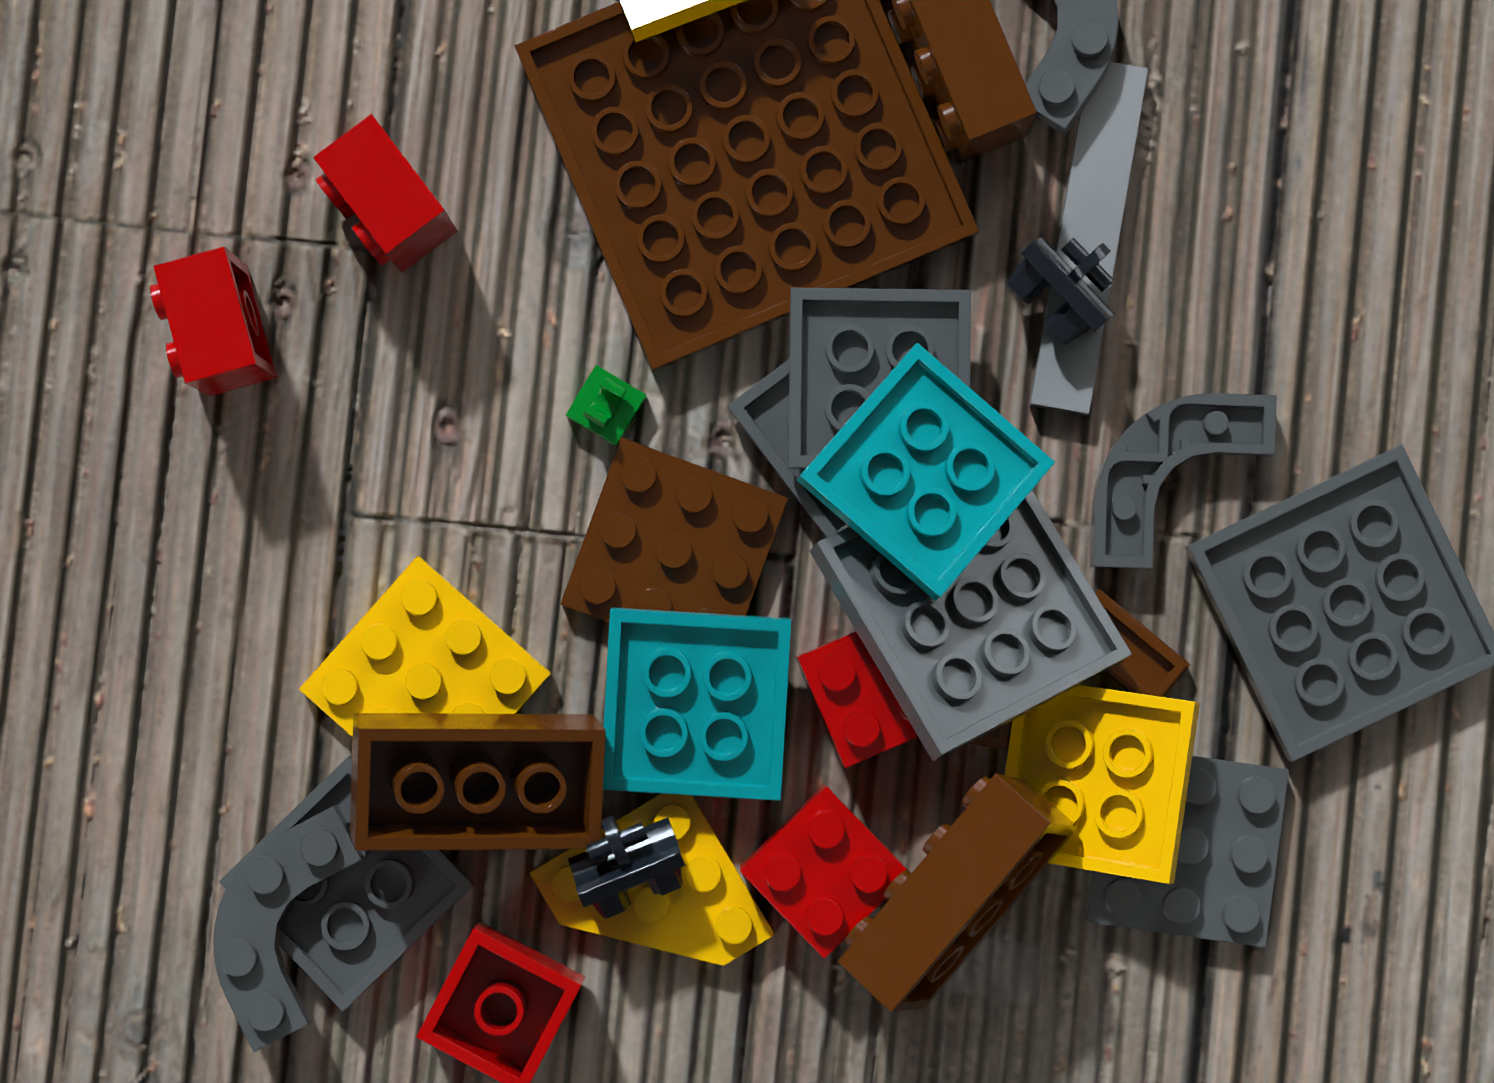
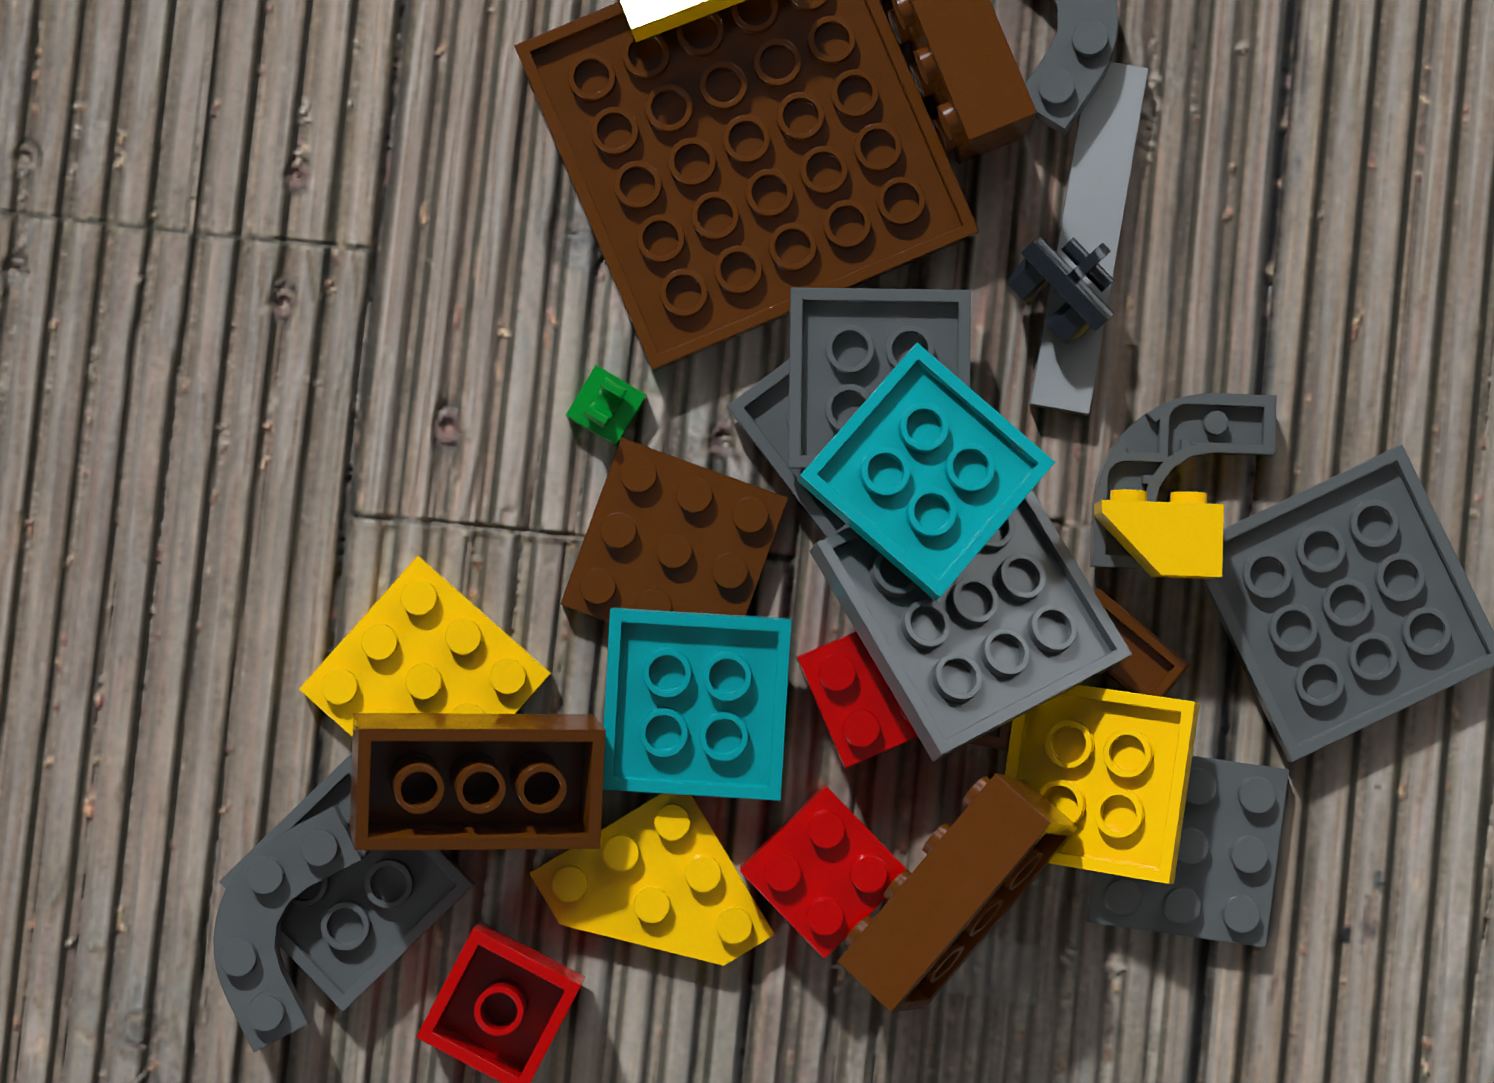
red brick [150,246,278,396] -> none
red brick [313,114,458,273] -> none
black hips [568,815,686,919] -> none
none -> yellow slope [1094,489,1224,579]

